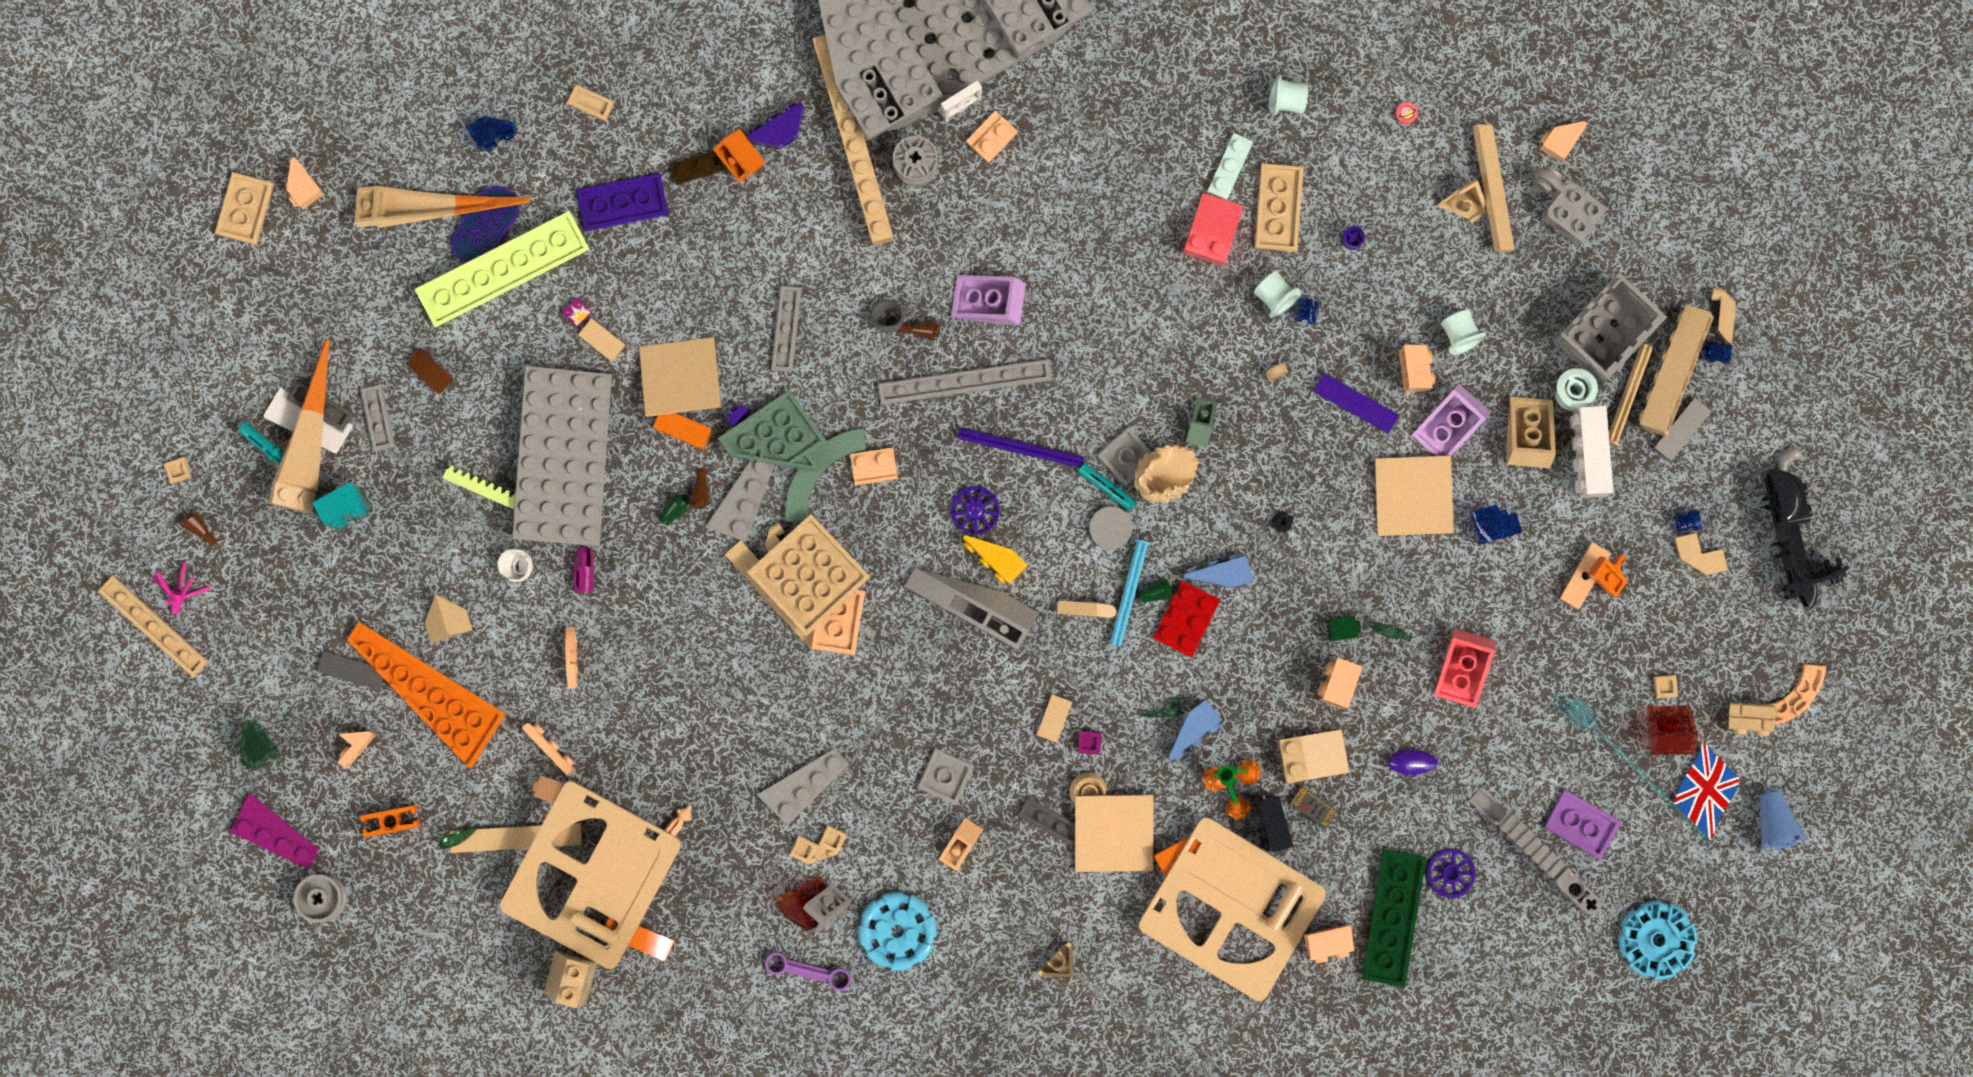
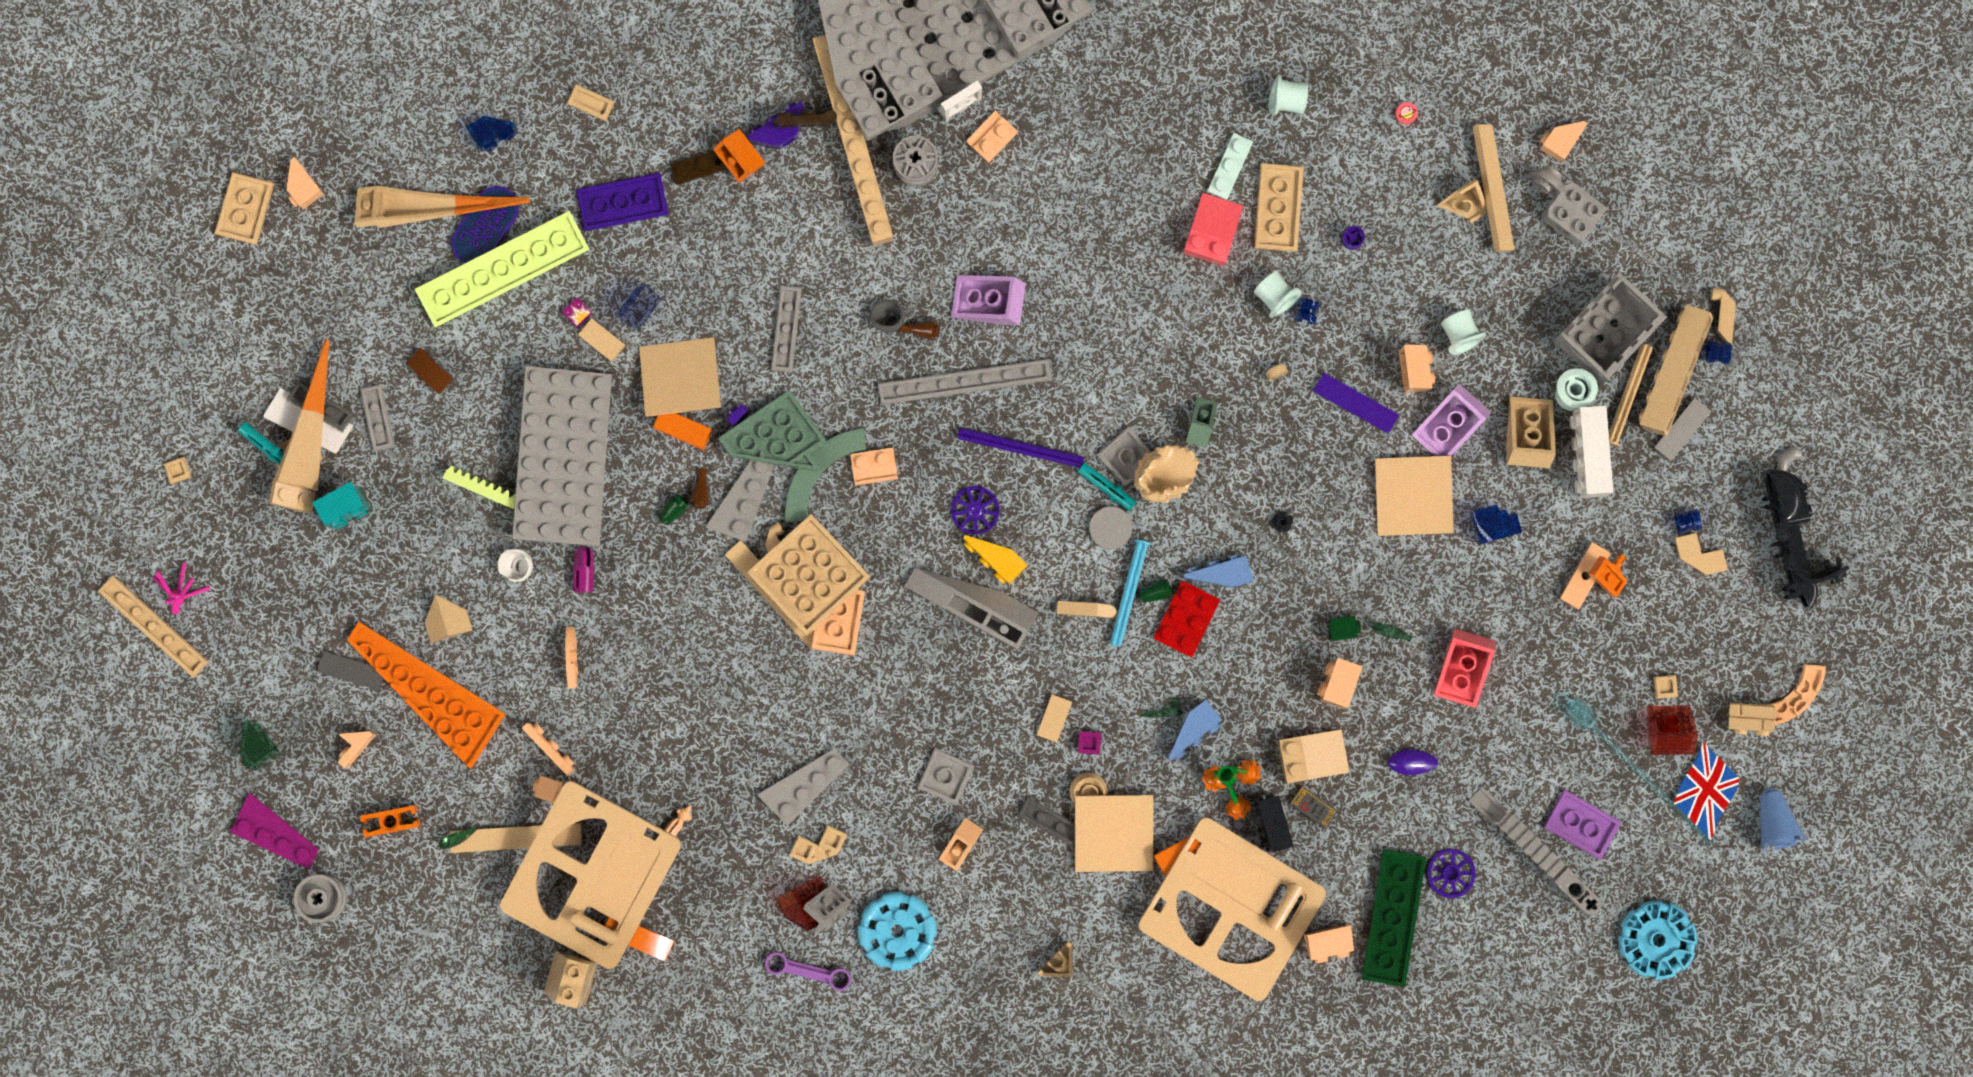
reddish brown cone [182,512,218,547] -> none
none -> clear blue piece [618,284,663,331]
none -> dark brown plate [773,110,837,129]

